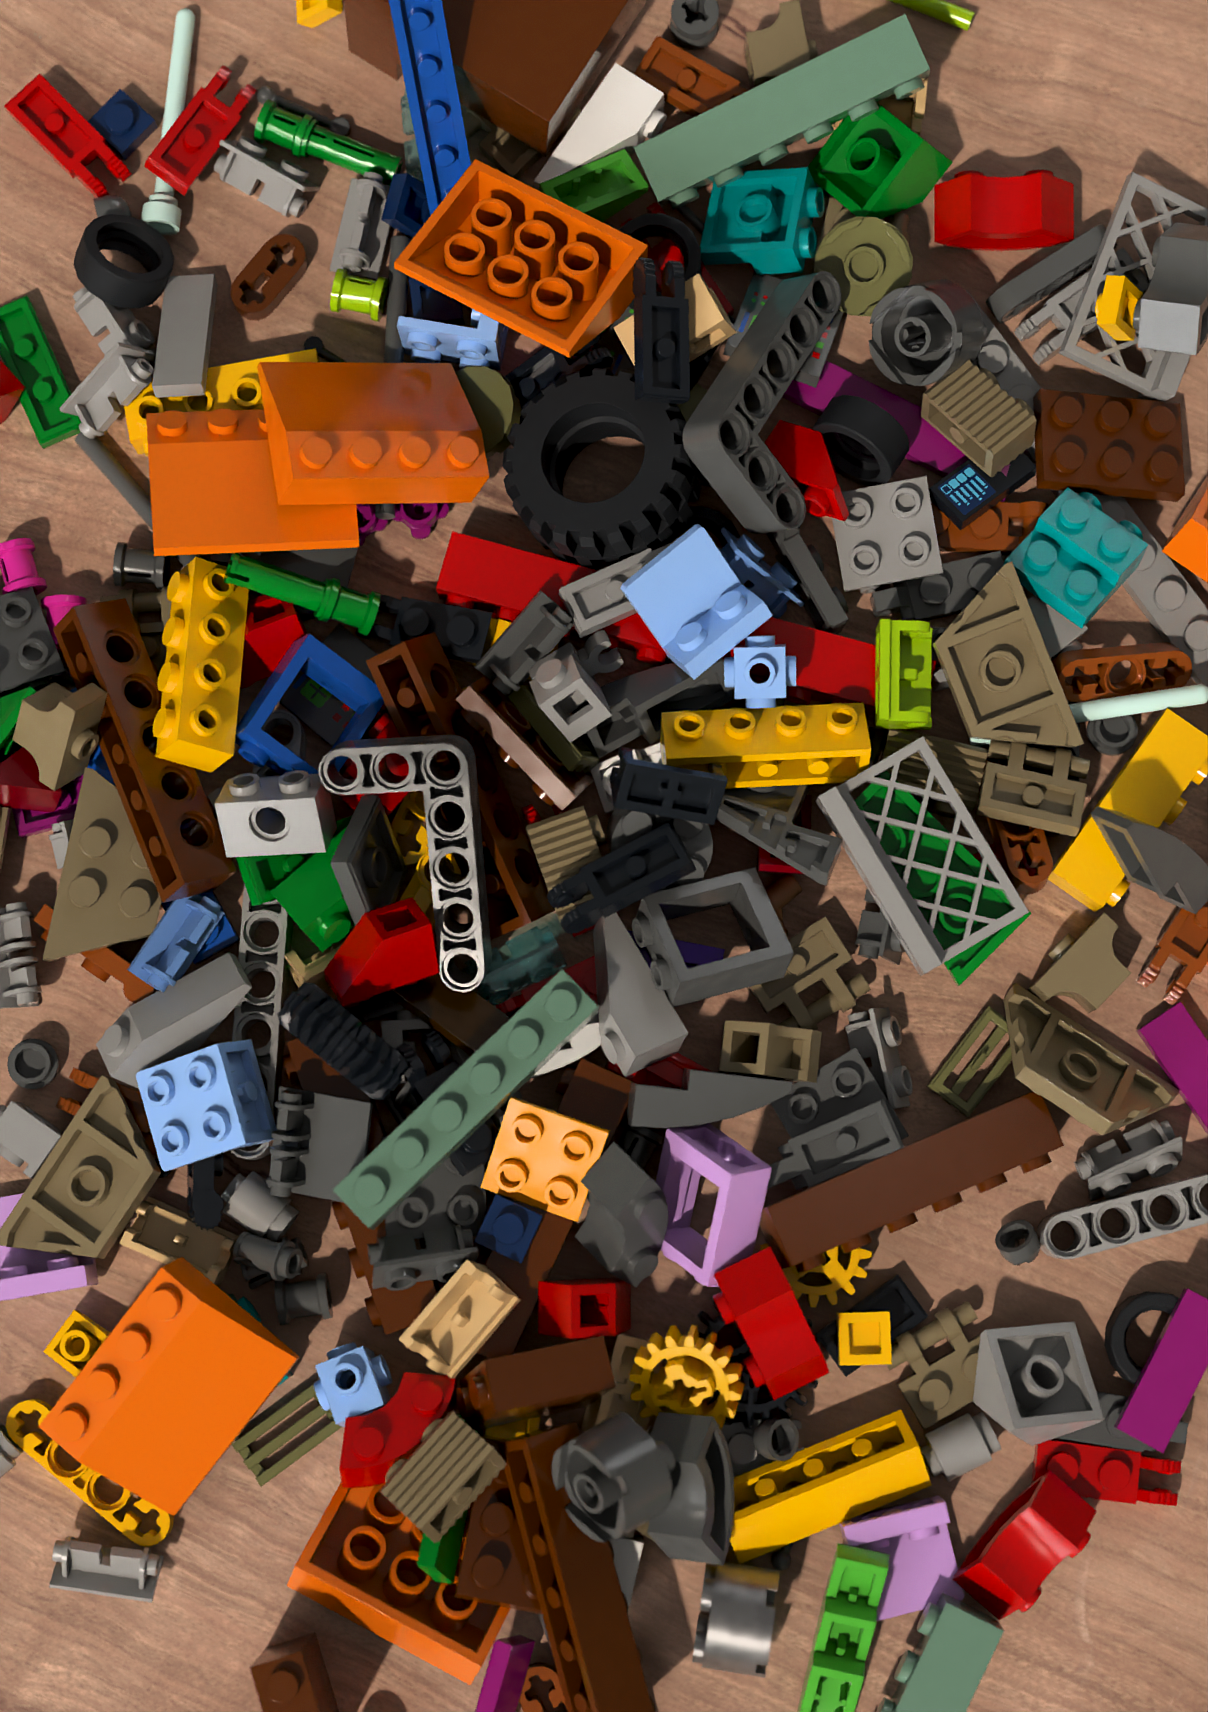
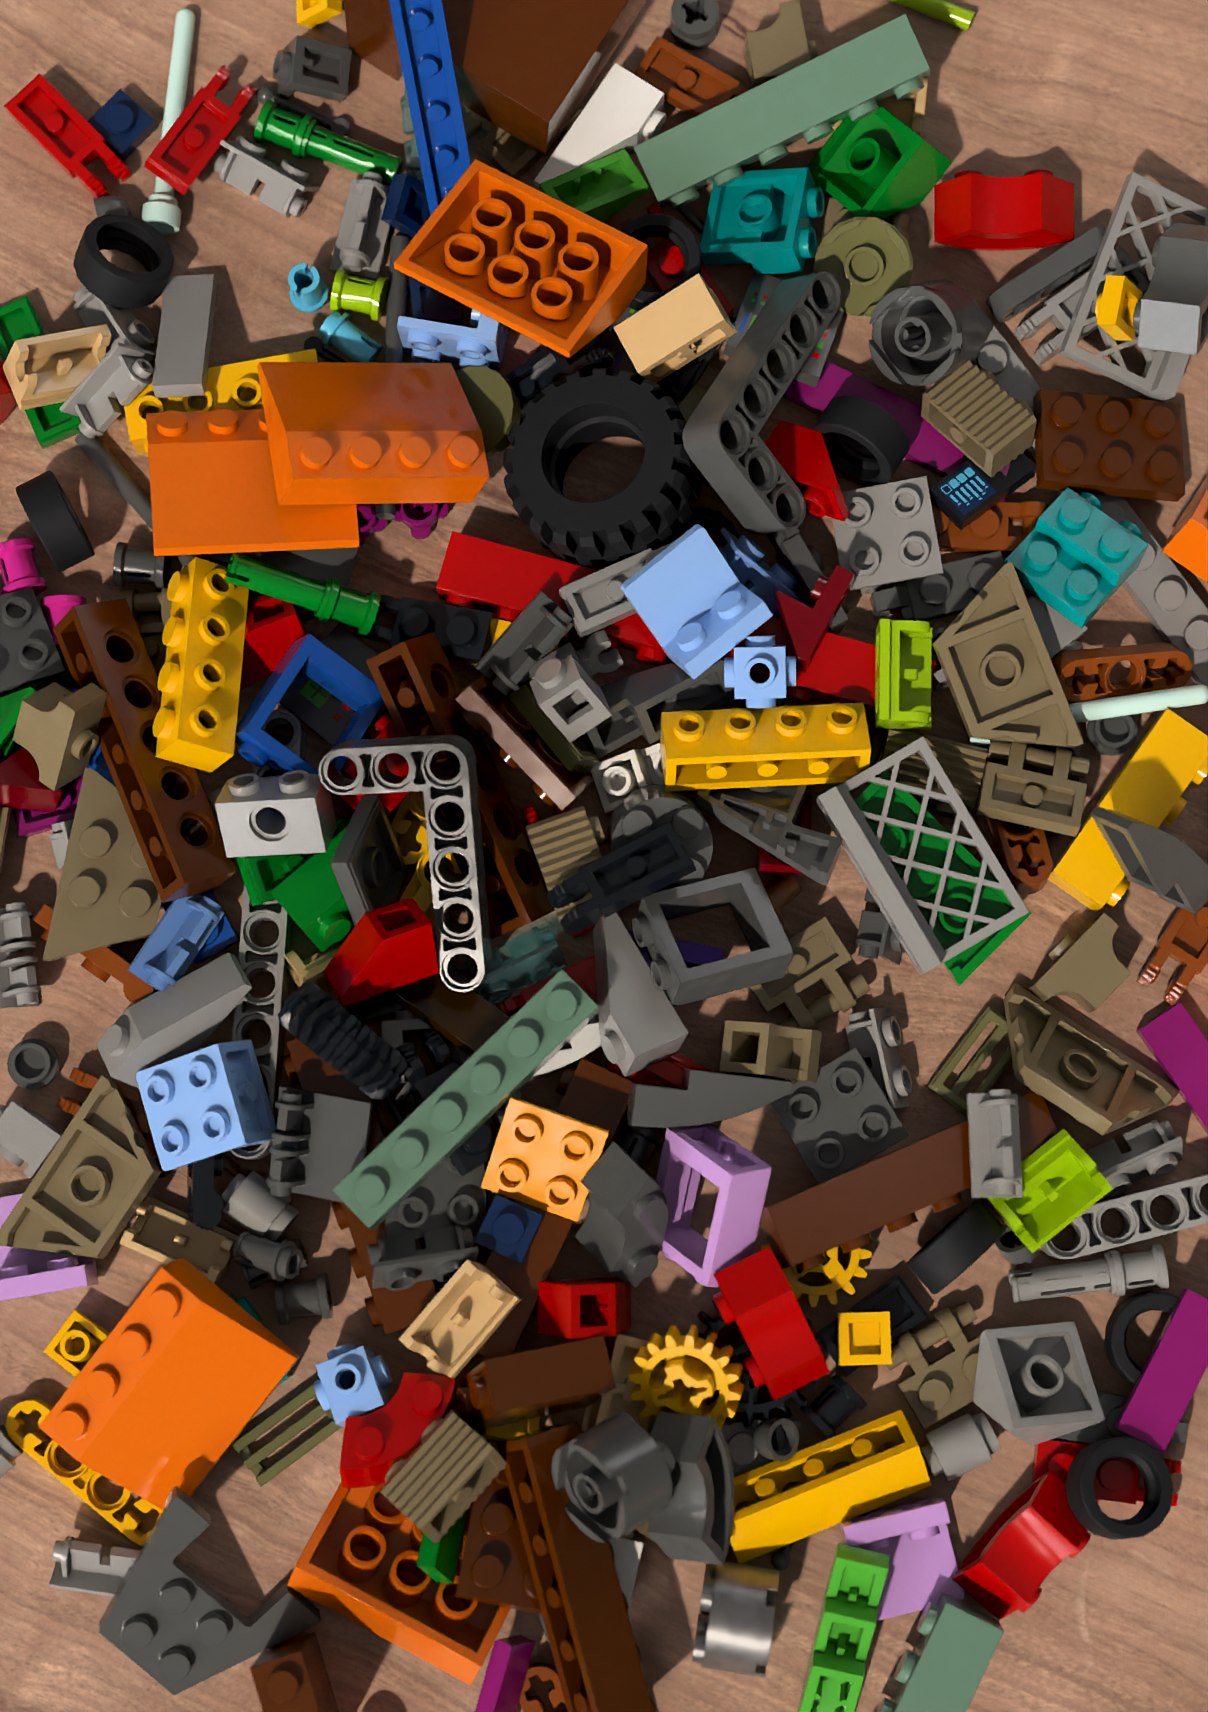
reddish brown beam [230,234,308,321] -> none
black hinge [609,747,727,825] -> none
black hinge [632,257,690,404] -> none
dark grey hinge [767,1099,904,1190] -> none
none -> tan hinge [2,324,112,410]
none -> black tyre [16,471,95,572]
none -> dark grey wing [99,1486,321,1695]
none -> dark grey bracket [272,35,352,102]
none -> medium azure pin [288,263,329,313]
none -> medium azure pin [318,310,383,363]
none -> dark red slope [775,565,855,673]
none -> black bush [799,1372,868,1439]
none -> black tyre [907,1200,1006,1294]
none -> light grey hinge [967,1089,1023,1198]
none -> lime hinge [987,1128,1113,1254]
none -> light grey pin [1008,1244,1169,1304]
none -> black tyre [1065,1436,1174,1540]

